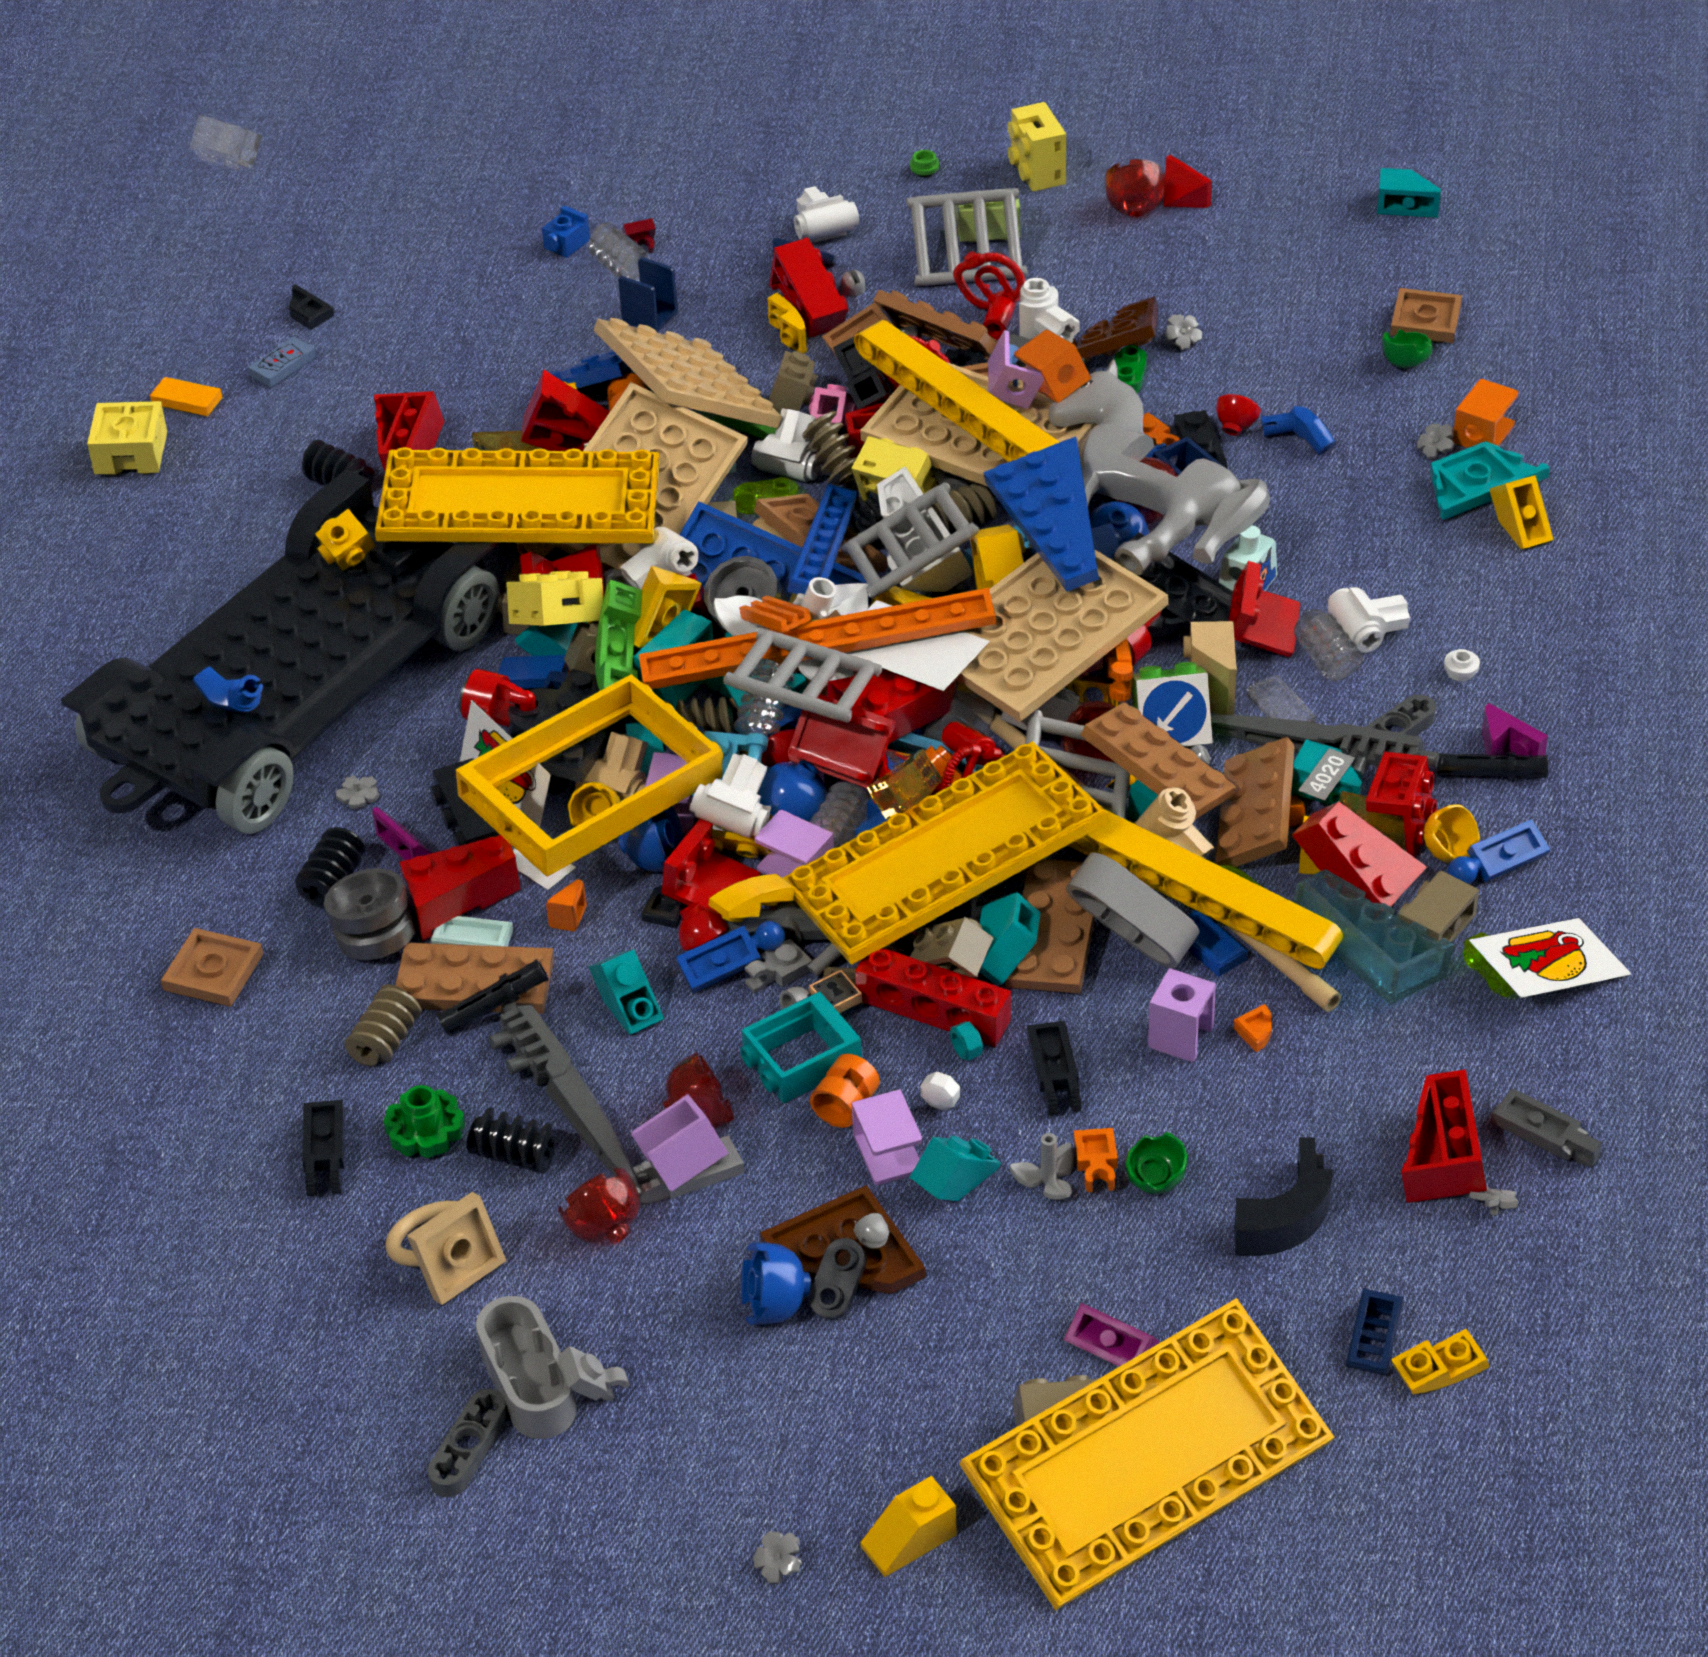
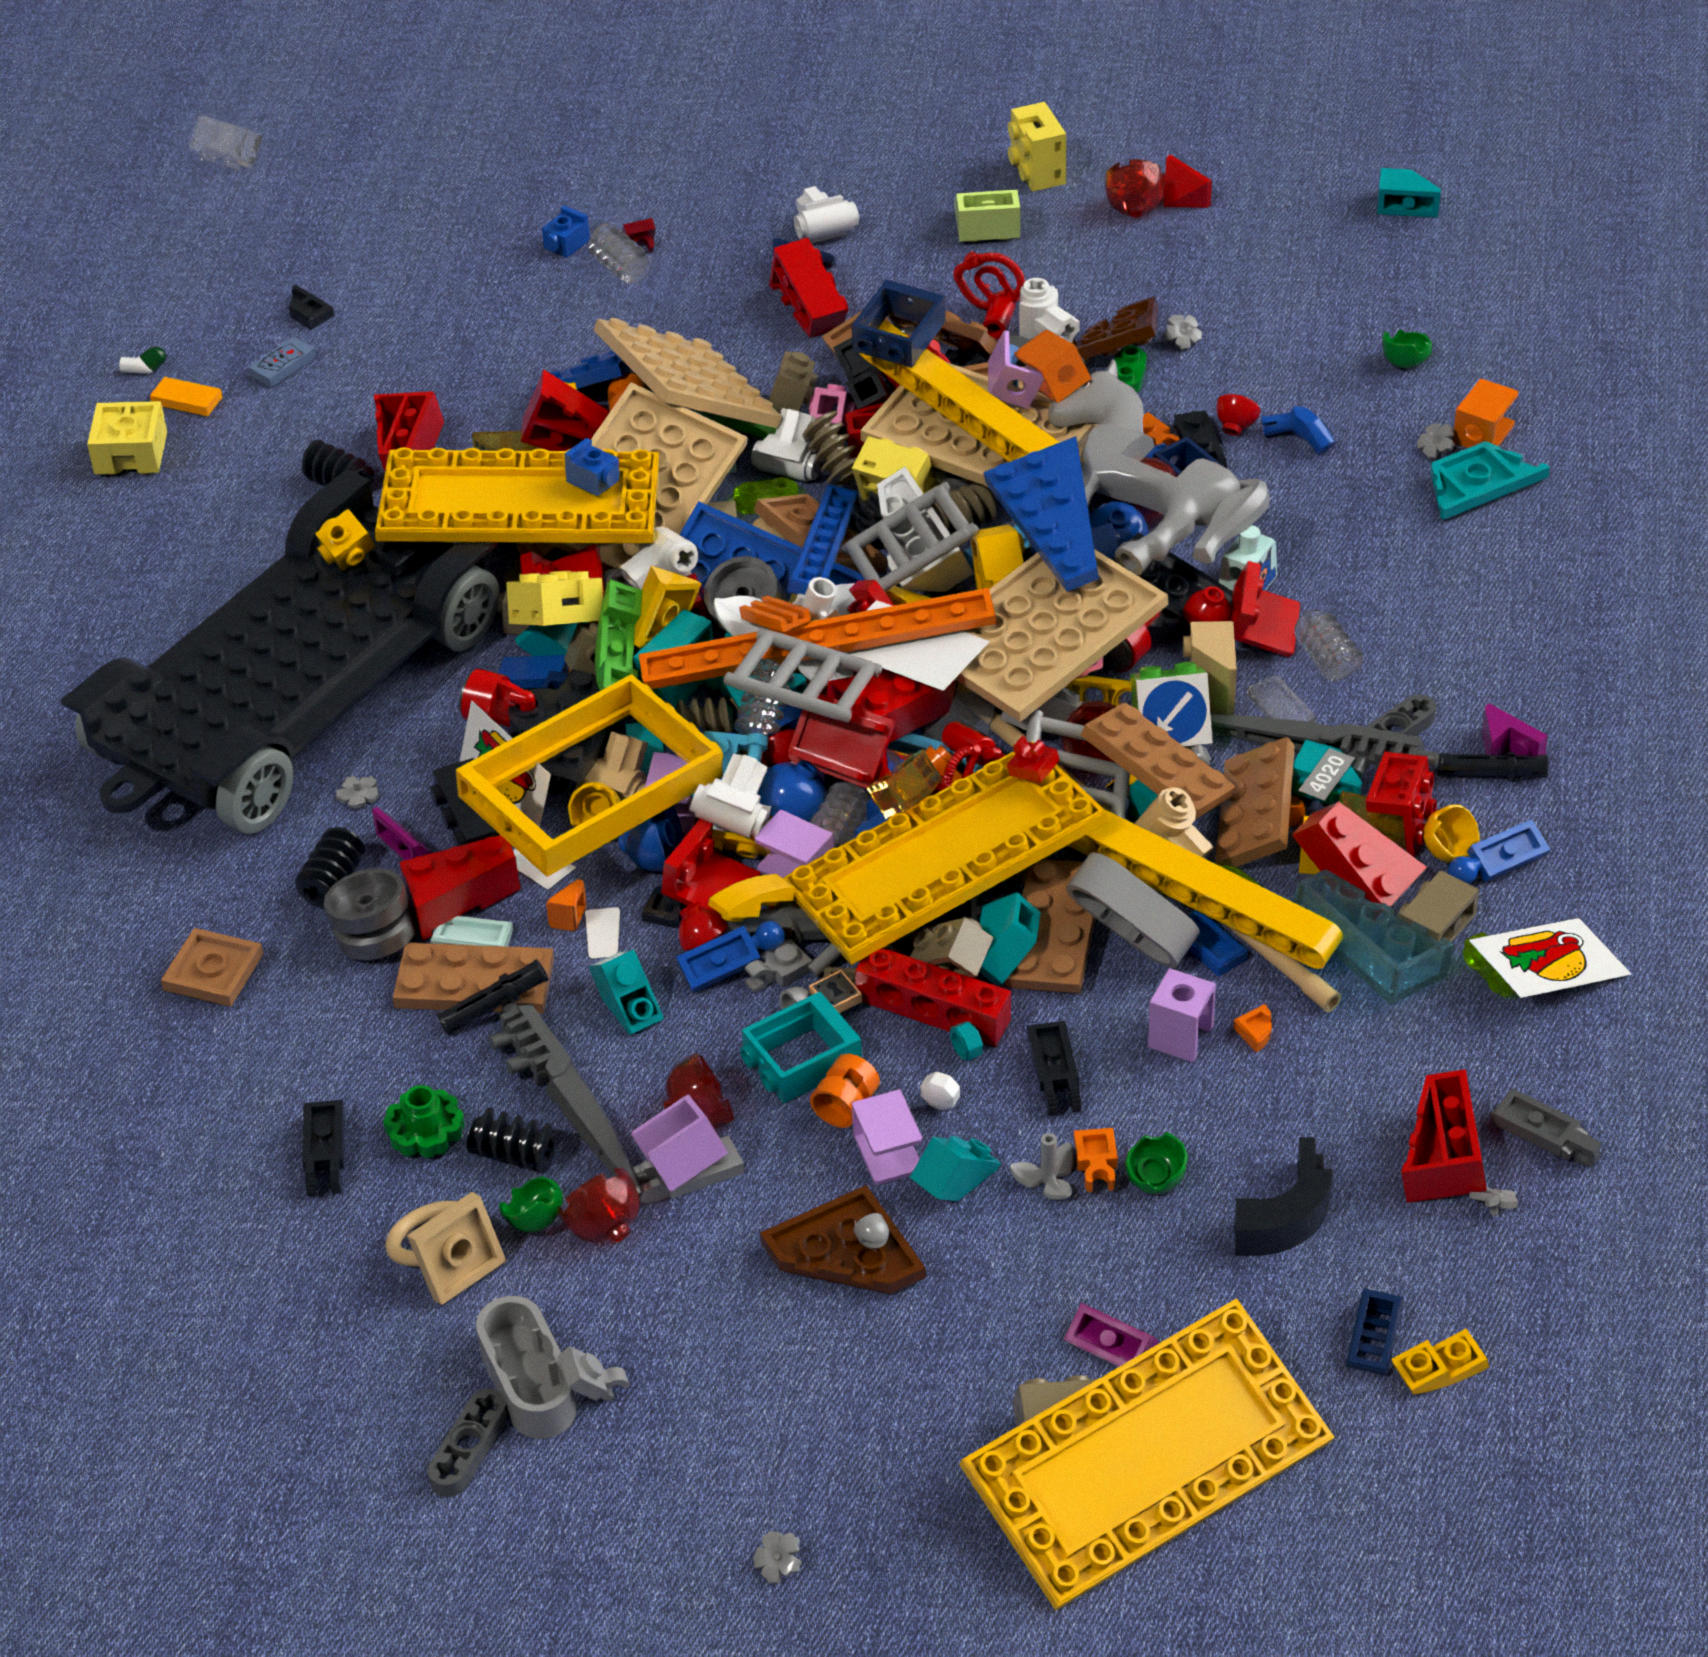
blue arm [193,666,263,712] -> none
dark tan piece [345,984,421,1066] -> none
dark blue piece [618,257,678,333] -> none
blue cylinder [741,1242,811,1325] -> none
yellow slope [767,292,807,354] -> none
black plate [809,1238,867,1320] -> none
light grey hinge [841,269,866,297] -> none
yellow slope [860,1476,957,1577] -> none
light grey bar [906,188,1028,286] -> none
bright green plate [910,150,939,177] -> none
orange hinge [1104,638,1133,702] -> none
white piece [1328,588,1410,653] -> none
medium nougat plate [1390,288,1462,343] -> none
white plate [1444,649,1480,681] -> none
yellow slope [1489,475,1554,549] -> none
none -> arm [119,346,166,374]
none -> green hair [499,1176,563,1233]
none -> blue brick [564,438,620,496]
none -> white sticker [585,907,620,959]
none -> red tile [847,580,894,614]
none -> dark blue window [852,279,945,368]
none -> red tile [1007,736,1060,784]
none -> red brick [1183,586,1231,624]

